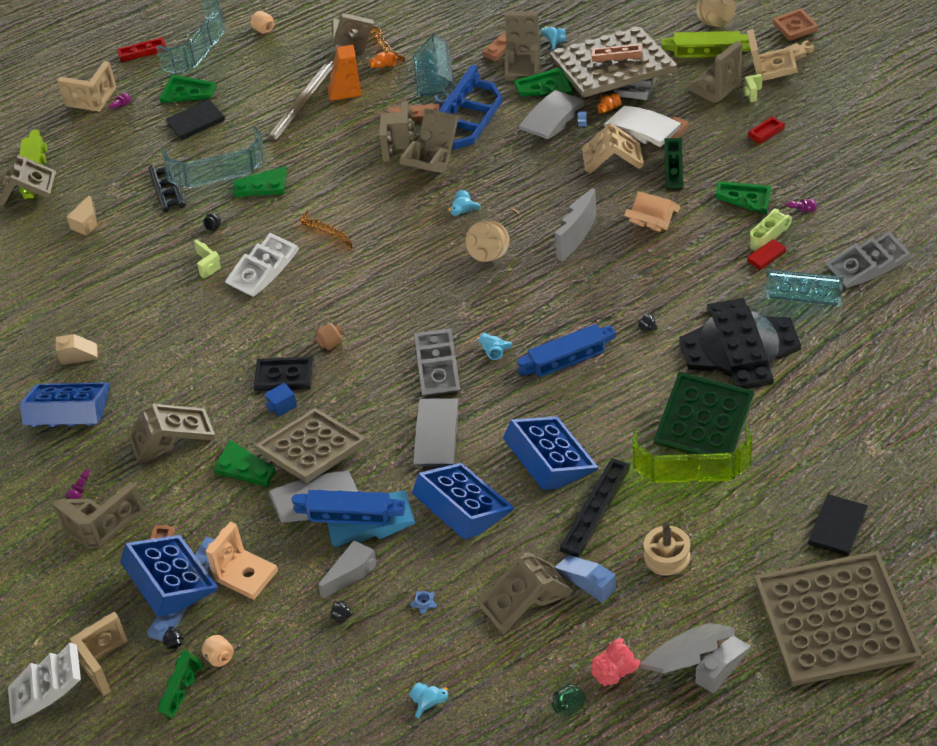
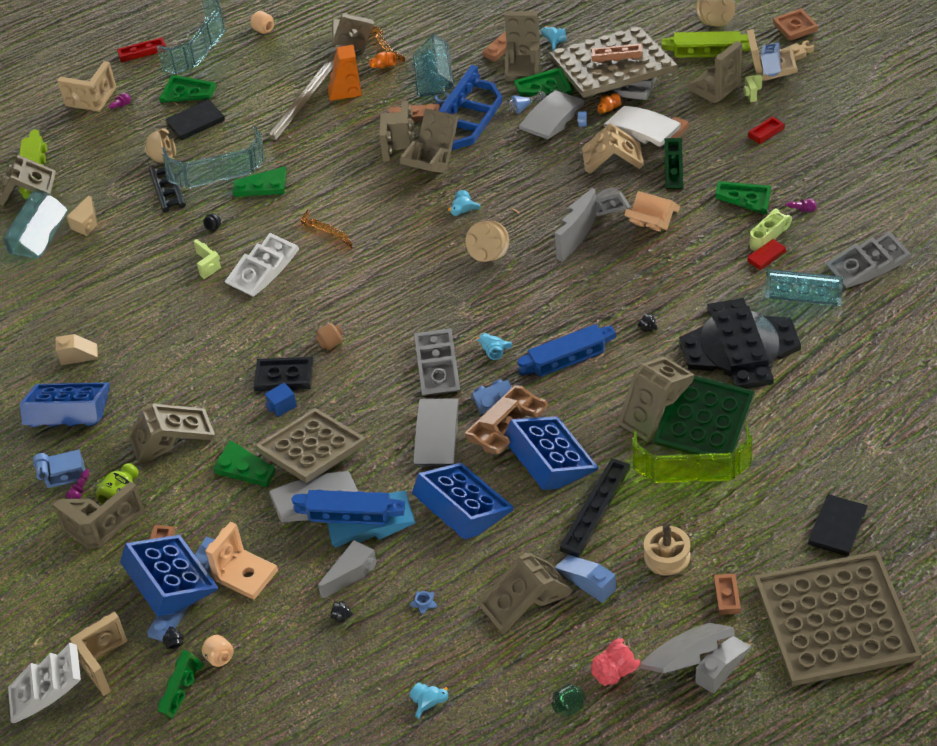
none -> clear light blue slope [3,191,68,258]
none -> medium blue hinge [33,450,85,488]
none -> lime piece [96,463,139,505]
none -> tan cylinder [145,128,176,163]
none -> medium nougat bracket [464,385,549,455]
none -> medium blue bracket [471,379,512,416]
none -> piece [508,90,546,115]
none -> light grey slope [596,187,630,216]
none -> dark tan bracket [618,357,695,442]
none -> nougat plate [714,574,741,615]
none -> medium blue slope [761,43,781,76]

